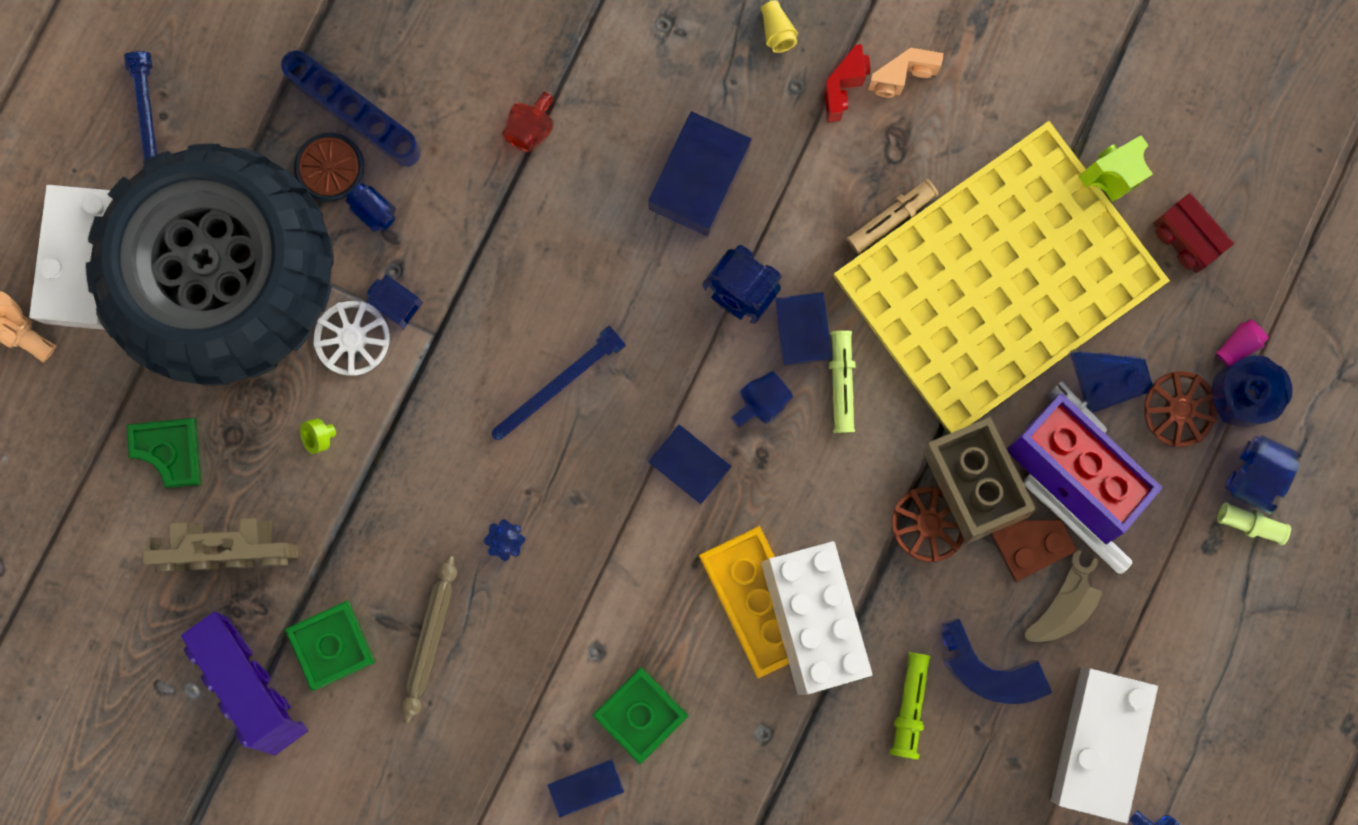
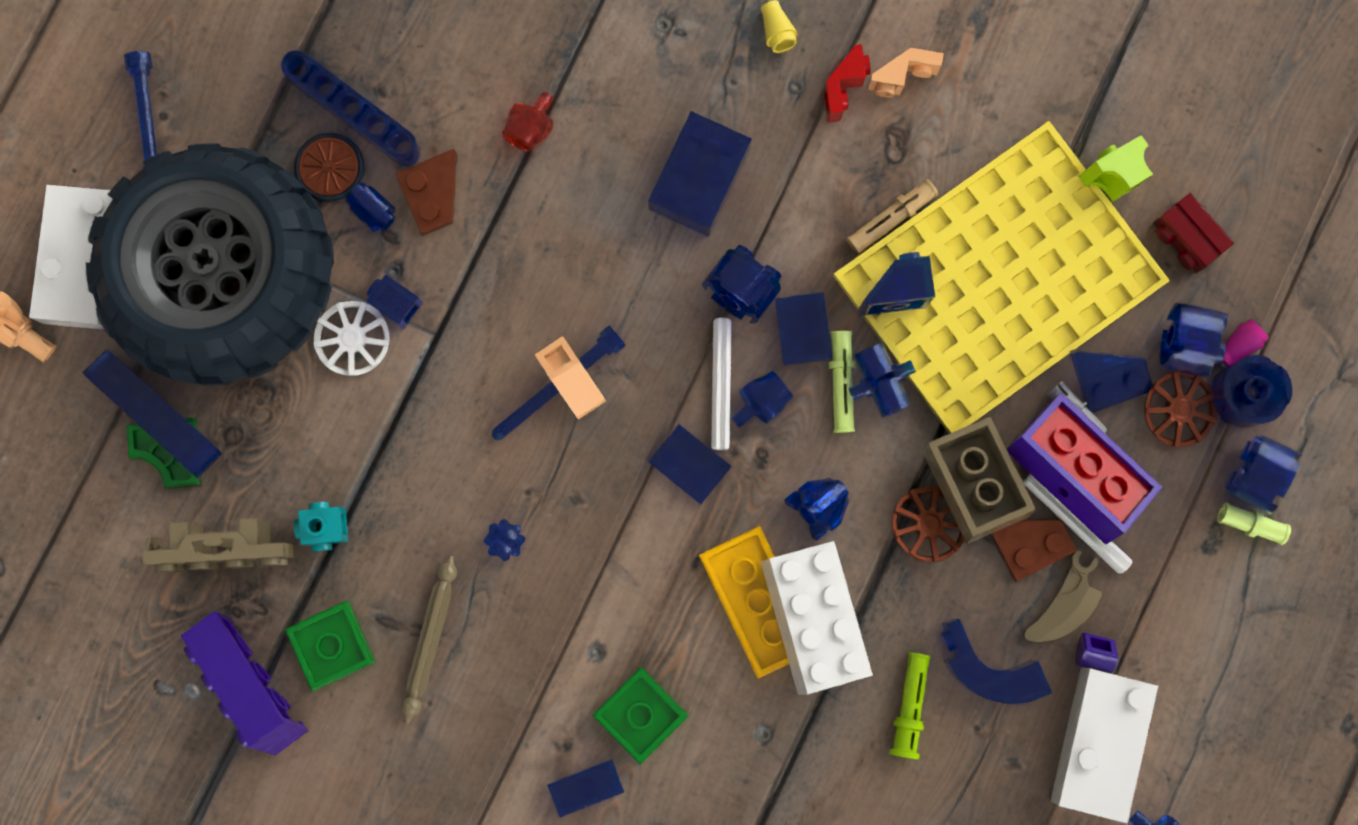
lime tile [300,418,336,454] -> none
none -> clear blue beam [82,349,222,479]
none -> teal brick [294,502,348,552]
none -> copper wing [395,149,458,236]
none -> light nougat slope [535,336,606,420]
none -> white axle [711,318,731,451]
none -> clear blue brick [784,478,849,541]
none -> clear blue pin [849,343,916,418]
none -> clear blue slope [858,252,935,316]
none -> dark purple brick [1075,633,1119,674]
none -> clear blue brick [1159,302,1228,377]

